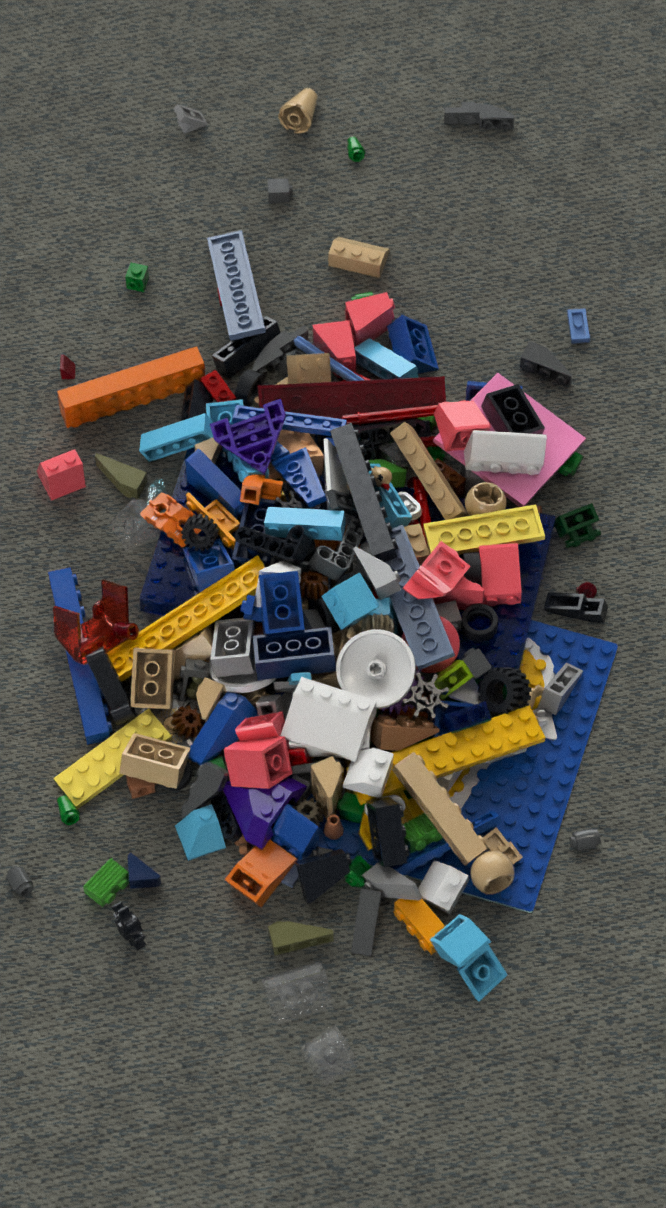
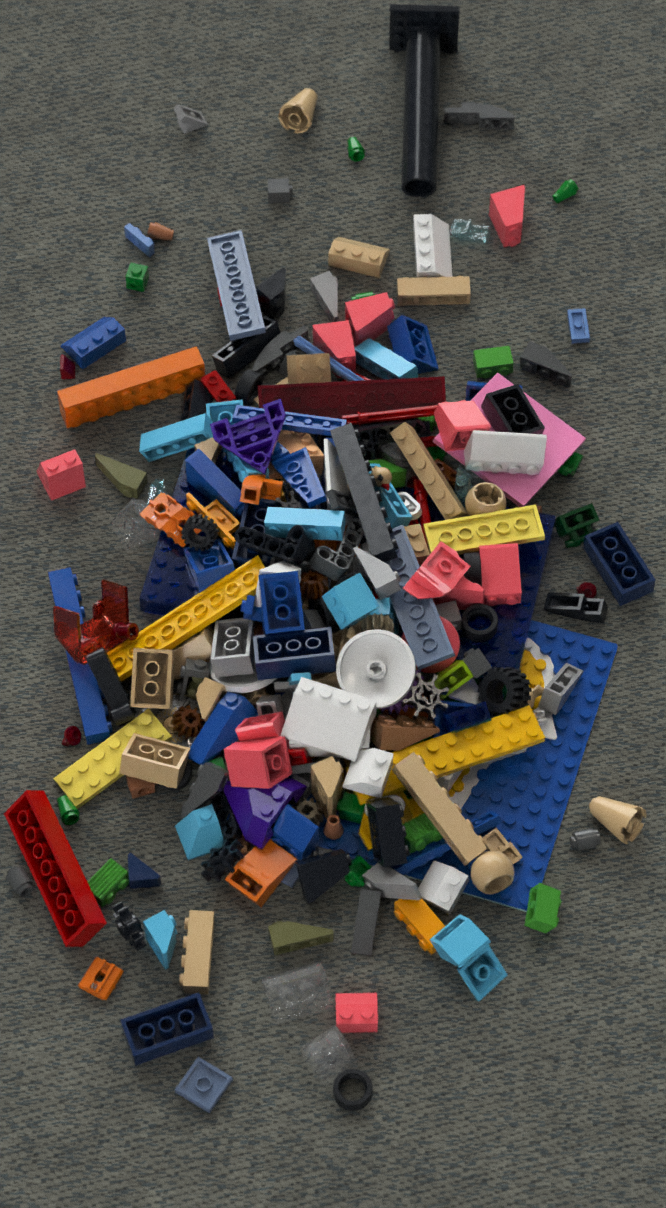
none -> red brick [4,790,107,947]
none -> blue slope [61,317,126,369]
none -> dark red plate [62,726,81,747]
none -> orange piece [78,957,124,1001]
none -> dark blue brick [120,992,214,1066]
none -> medium blue plate [124,223,155,257]
none -> medium azure slope [143,910,178,970]
none -> nougat cone [147,222,174,241]
none -> sand blue plate [175,1057,233,1113]
none -> tan brick [179,910,215,994]
none -> black gear [200,839,244,882]
none -> black slope [256,267,286,319]
none -> light grey slope [310,271,339,322]
none -> black tyre [333,1068,373,1111]
none -> coral slope [336,993,378,1033]
none -> black piece [389,4,460,197]
none -> tan brick [397,276,471,306]
none -> white slope [413,214,452,278]
none -> clear light blue slope [450,219,490,244]
none -> clear light blue bracket [454,467,474,506]
none -> bright green brick [473,346,514,378]
none -> coral slope [489,185,525,248]
none -> bright green brick [525,883,561,933]
none -> green cone [552,179,579,204]
none -> dark blue brick [583,522,655,606]
none -> tan cone [589,796,646,844]

